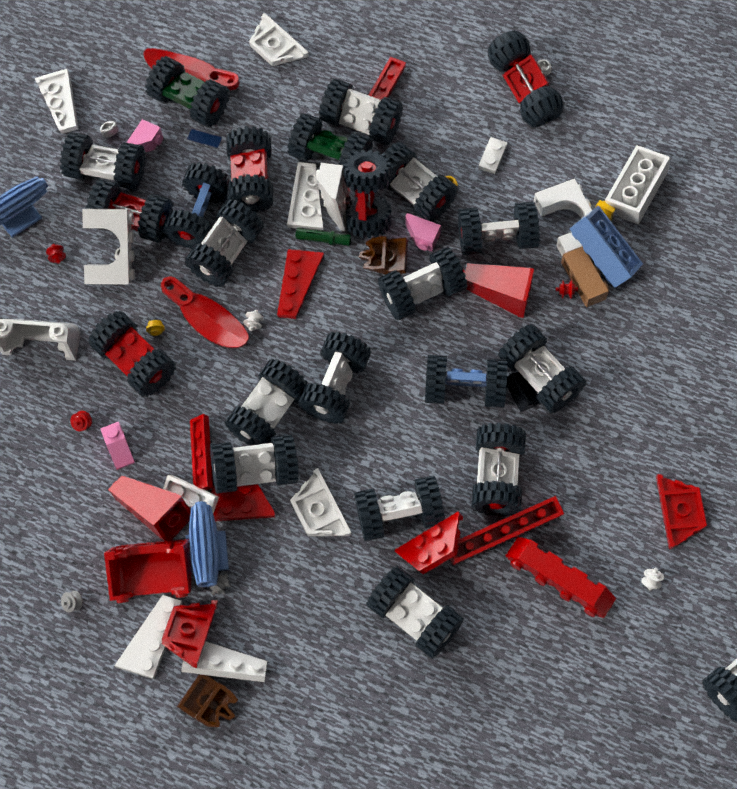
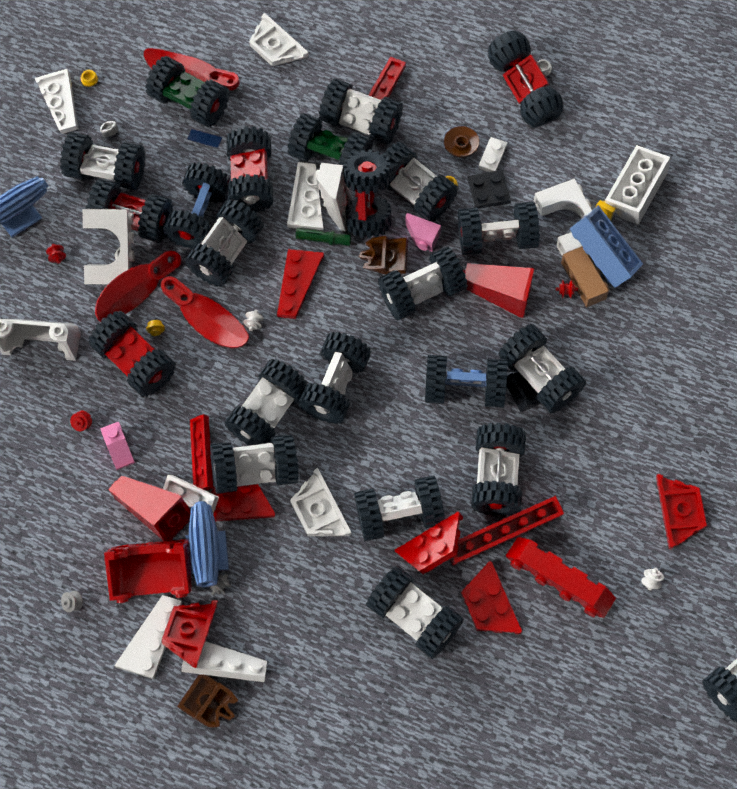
bright pink slope [126,119,163,152] -> none
none -> yellow plate [81,70,98,87]
none -> red plant [95,251,181,322]
none -> reddish brown dish [444,126,479,157]
none -> red wing [461,561,522,635]
none -> black plate [467,170,511,209]

